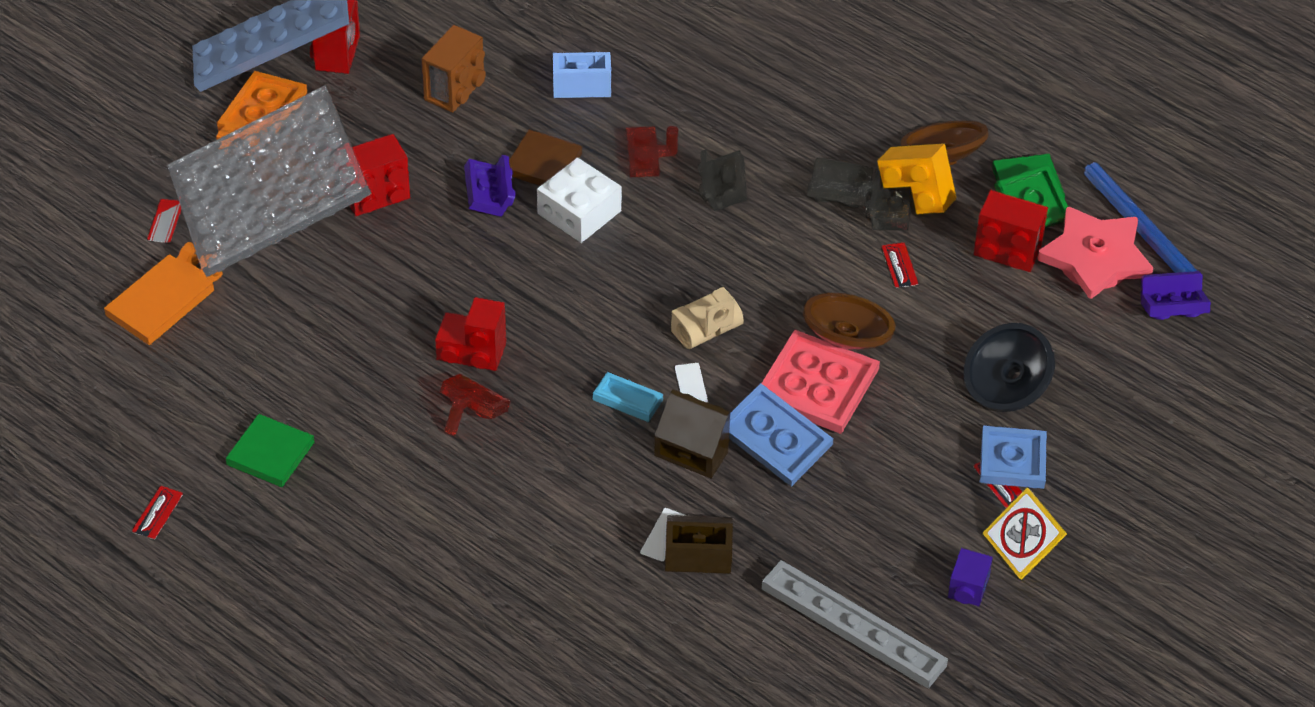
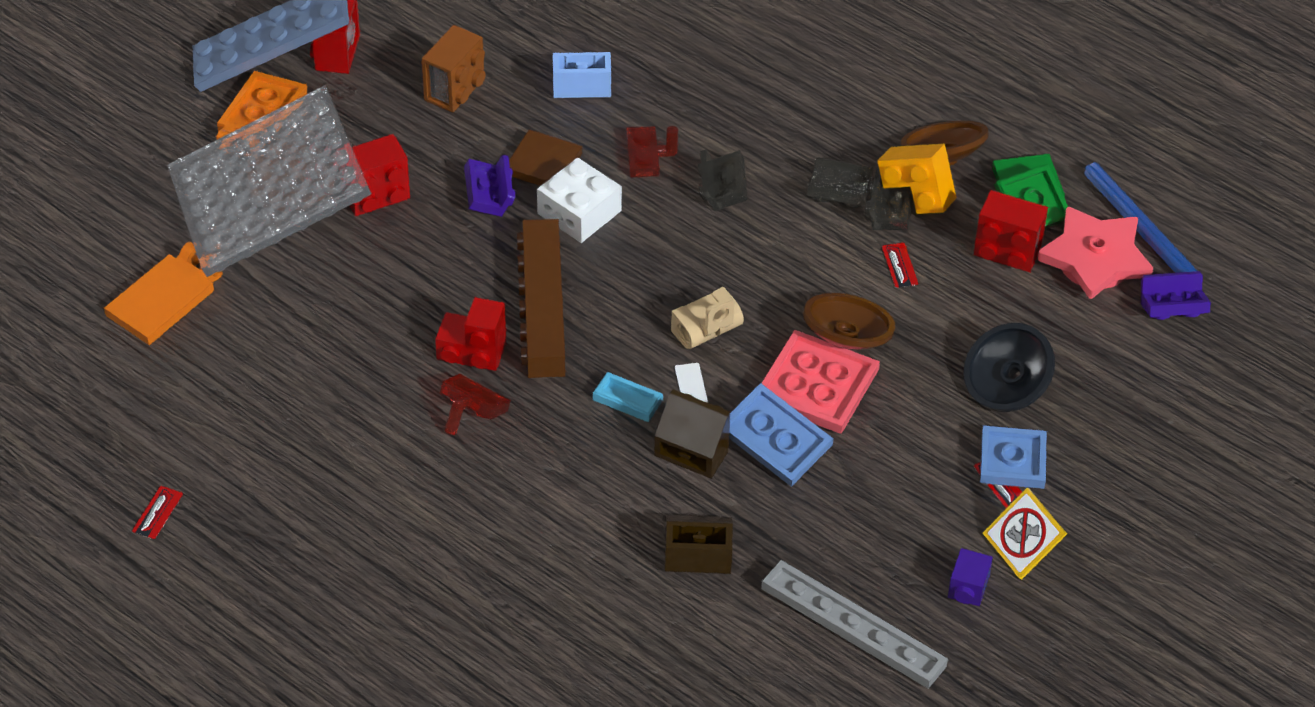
sticker [147,199,184,243] -> none
green tile [226,414,315,487] -> none
white sticker [640,508,687,561] -> none
none -> reddish brown brick [517,219,565,378]

